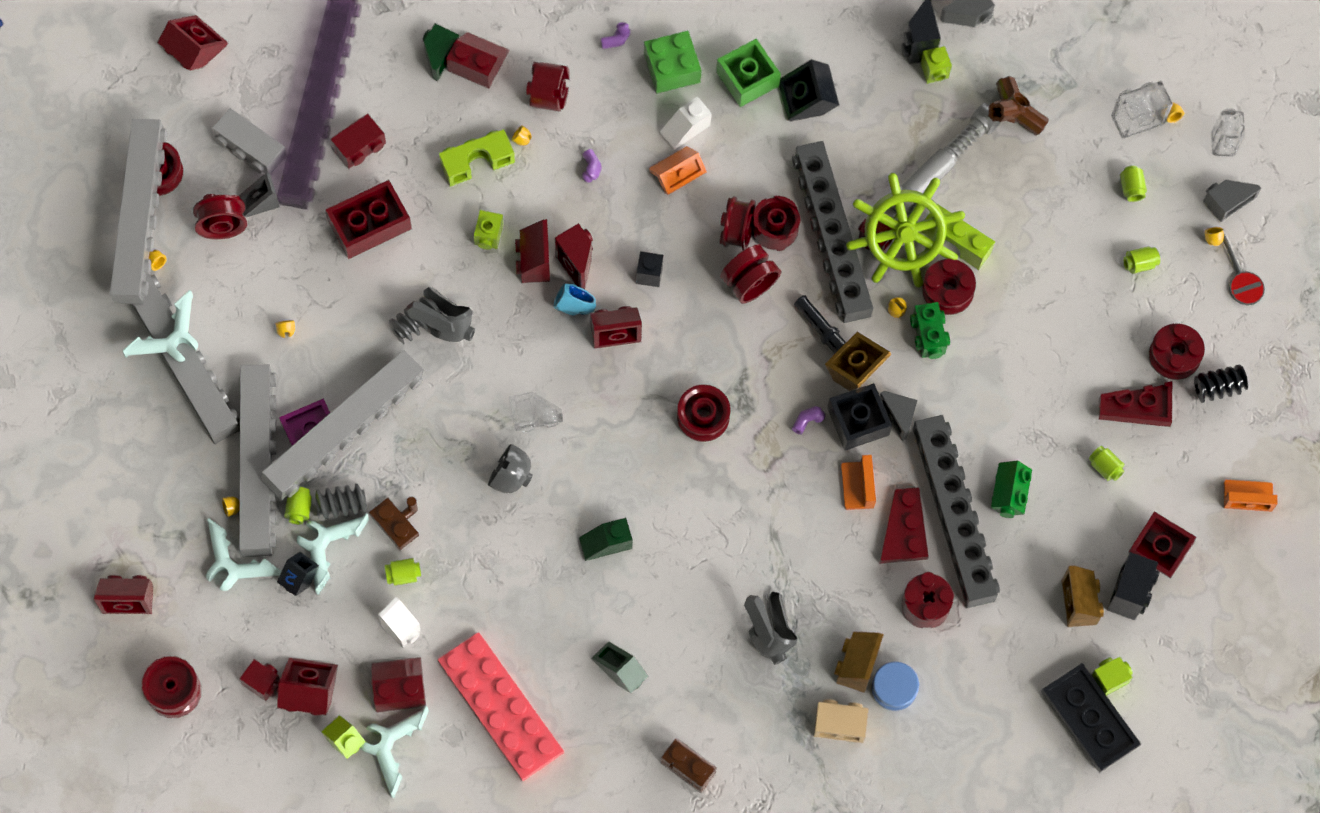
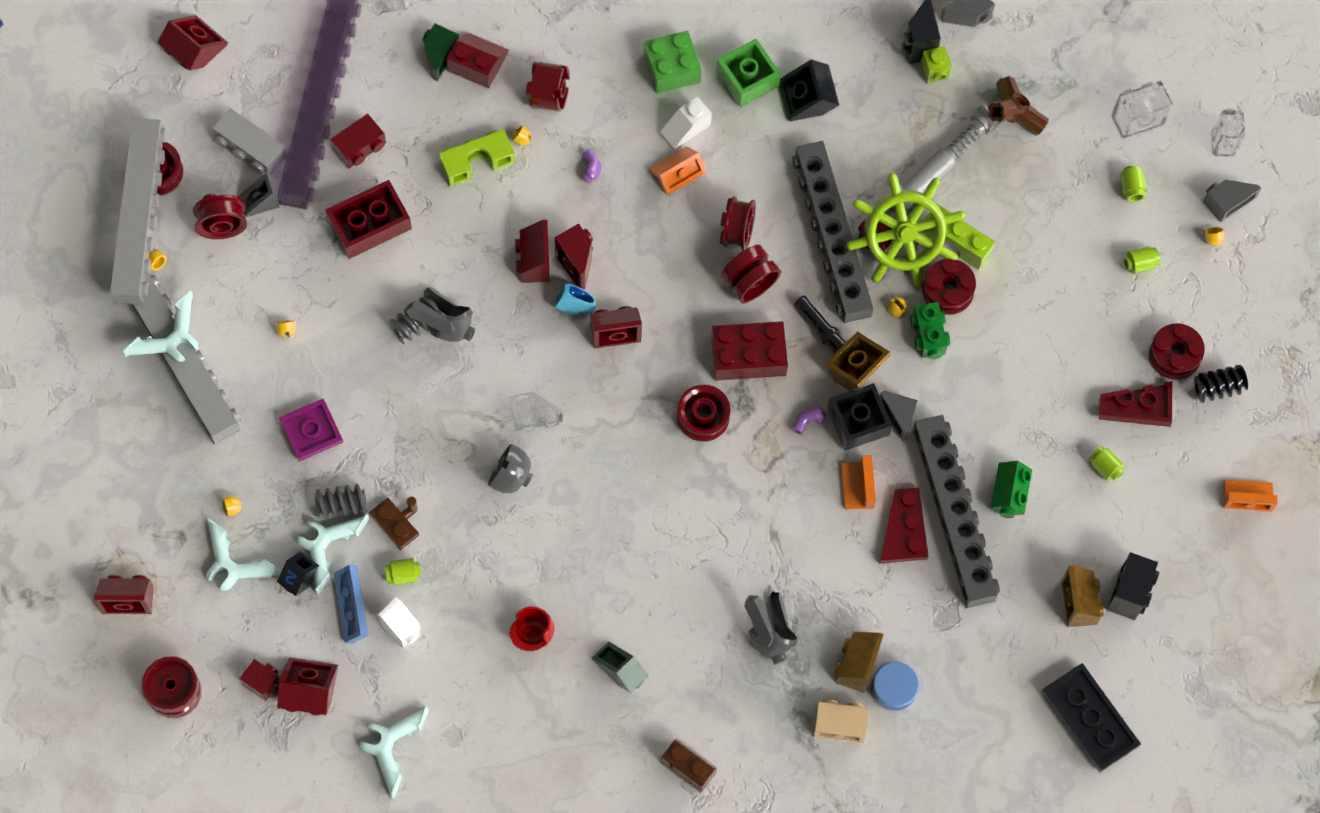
light grey brick [239,364,276,557] -> none
light grey brick [261,350,424,501] -> none
lime brick [284,487,312,525] -> none
lime brick [321,715,365,759] -> none
dark red slope [371,657,426,713] -> none
coral plate [437,632,564,781] -> none
lime brick [474,210,504,250] -> none
dark green slope [579,518,633,561] -> none
medium lavender arm [601,22,630,49] -> none
black brick [636,251,664,287] -> none
dark red brick [752,196,801,251] -> none
dark red brick [902,572,954,628] -> none
lime brick [1092,656,1133,696] -> none
dark red slope [1128,511,1197,579] -> none
yellow hinge [1164,103,1184,123] -> none
piece [1223,234,1265,305] -> none
none -> medium blue plate [333,565,368,644]
none -> red helmet [509,606,555,651]
none -> dark red brick [711,321,788,381]

